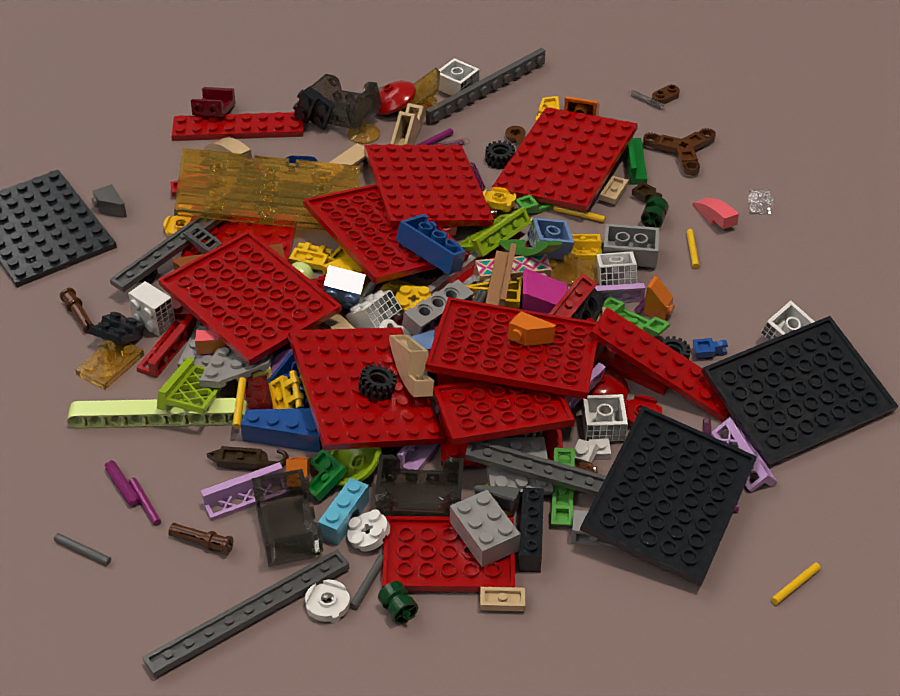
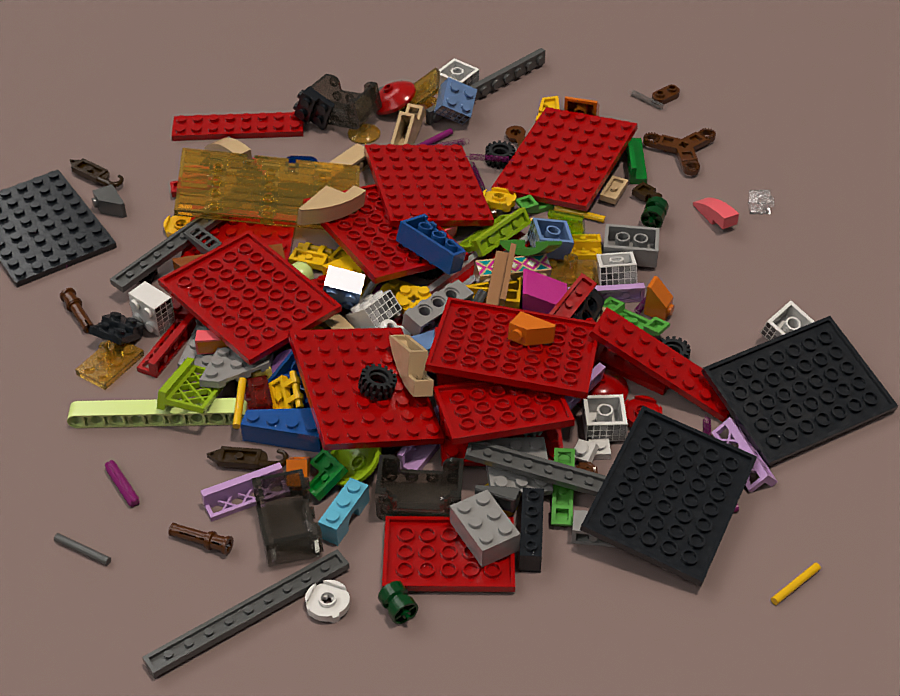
magenta bar [129,478,161,526] -> none
dark red panel [191,87,236,117] -> none
white plate [347,509,390,552] -> none
dark grey bar [350,554,383,610] -> none
tan plate [480,587,525,611] -> none
yellow bar [686,229,700,269] -> none
blue plate [693,338,728,358] -> none
none -> dark brown plate [69,158,124,188]
none -> tan slope [297,185,366,225]
none -> medium blue brick [434,77,477,125]
none -> magenta piece [465,153,512,163]
none -> clear neon green plate [548,210,586,234]

